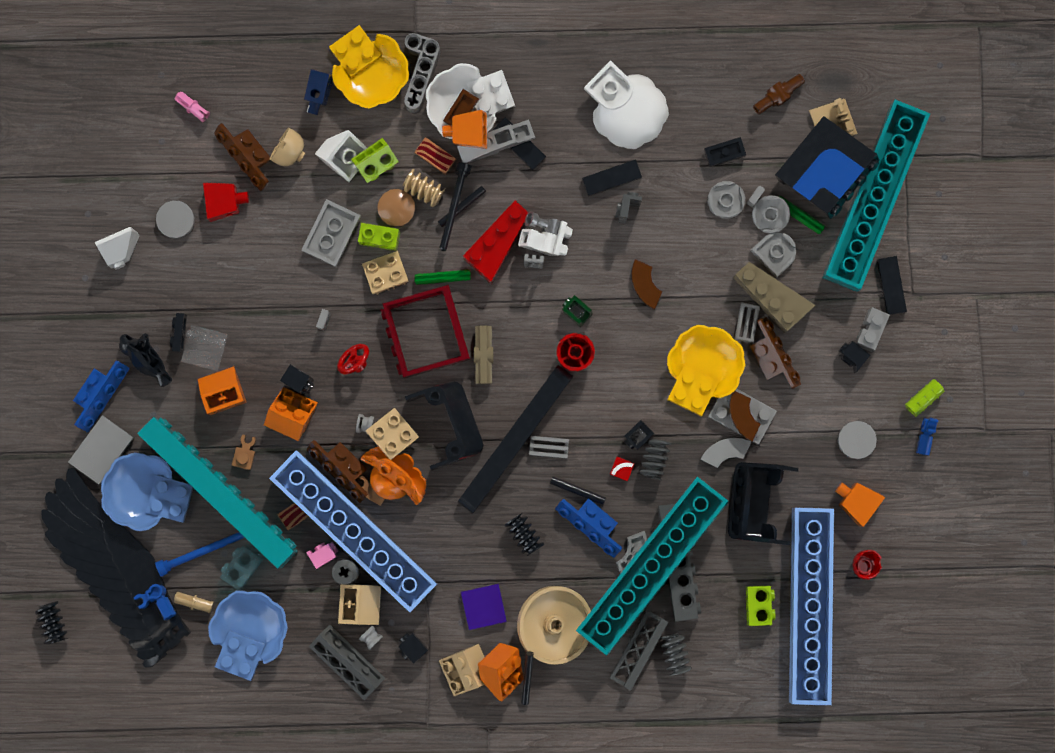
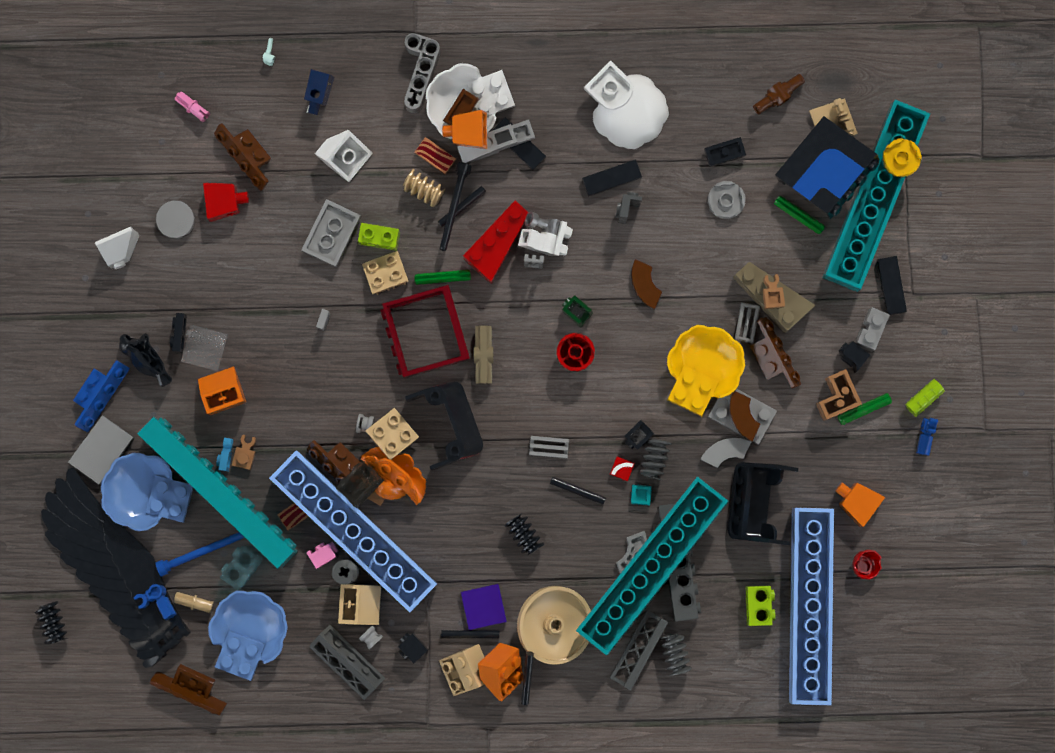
orange slope [264,387,318,441] -> none
tan cylinder [270,128,305,167] -> none
black brick [280,364,314,396] -> none
yellow animal [329,25,409,109] -> none
red piece [337,344,369,375] -> none
lime brick [351,138,399,183] -> none
medium nougat dish [377,189,415,227] -> none
black beam [457,365,573,514] -> none
blue bracket [555,498,622,558] -> none
light grey tile [747,186,765,208] -> none
light grey tile [750,232,796,278] -> none
light grey tile [752,195,790,234] -> none
light grey tile [837,421,877,459] -> none
none -> reddish brown bracket [150,664,227,715]
none -> dark azure plate [216,438,234,472]
none -> light aqua hand [263,38,275,66]
none -> clear smoke bracket [336,461,384,509]
none -> black bar [441,630,499,639]
none -> teal tile [631,485,652,506]
none -> medium nougat plate [762,274,785,309]
none -> medium nougat brick [816,369,862,421]
none -> green axle [838,393,892,425]
none -> yellow tile [882,138,922,177]

